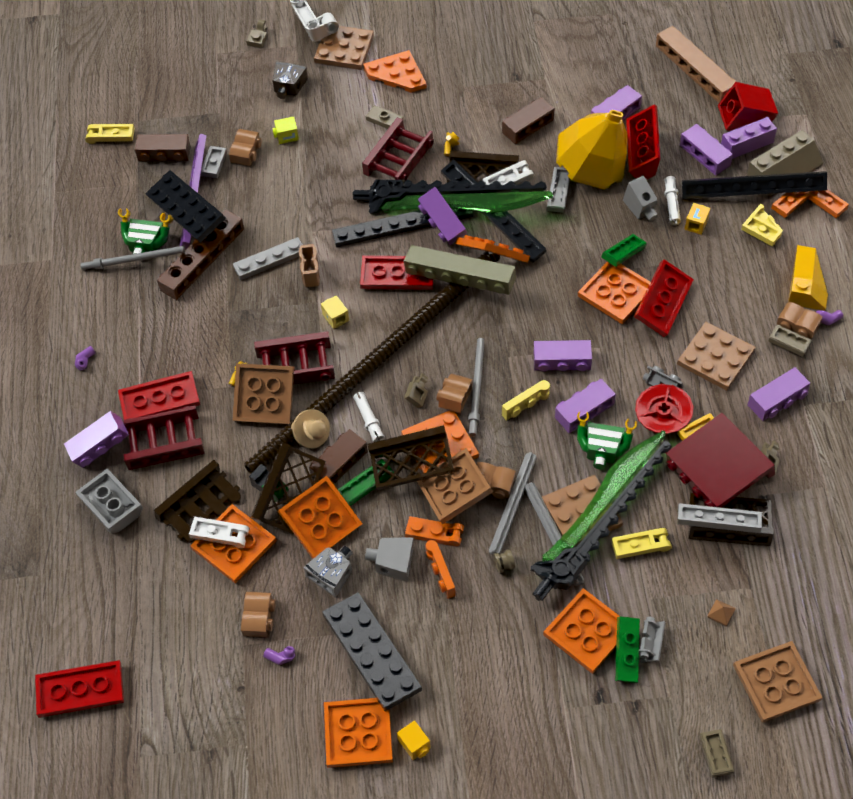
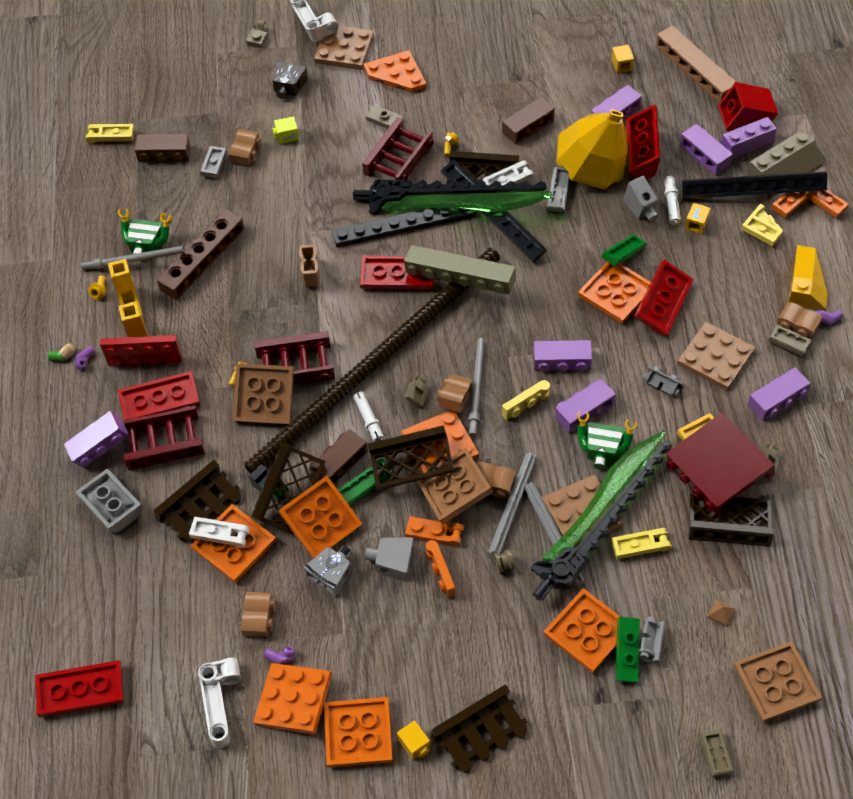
black plate [145,170,226,243] -> none
medium lavender tile [180,134,206,249] -> none
light grey plate [233,237,303,281] -> none
tan plate [291,409,330,448] -> none
light yellow brick [321,295,349,329] -> none
plate [322,592,422,711] -> none
medium lavender brick [418,187,467,245] -> none
orange plate [455,235,530,263] -> none
red piece [635,384,694,434] -> none
light grey plate [677,503,762,533] -> none
none -> arm [48,343,75,361]
none -> yellow plate [88,276,107,300]
none -> red plate [100,335,183,367]
none -> yellow arch [108,259,148,337]
none -> white piece [198,658,241,749]
none -> orange plate [253,663,332,735]
none -> dark brown fence [431,684,527,772]
none -> yellow brick [611,45,634,73]

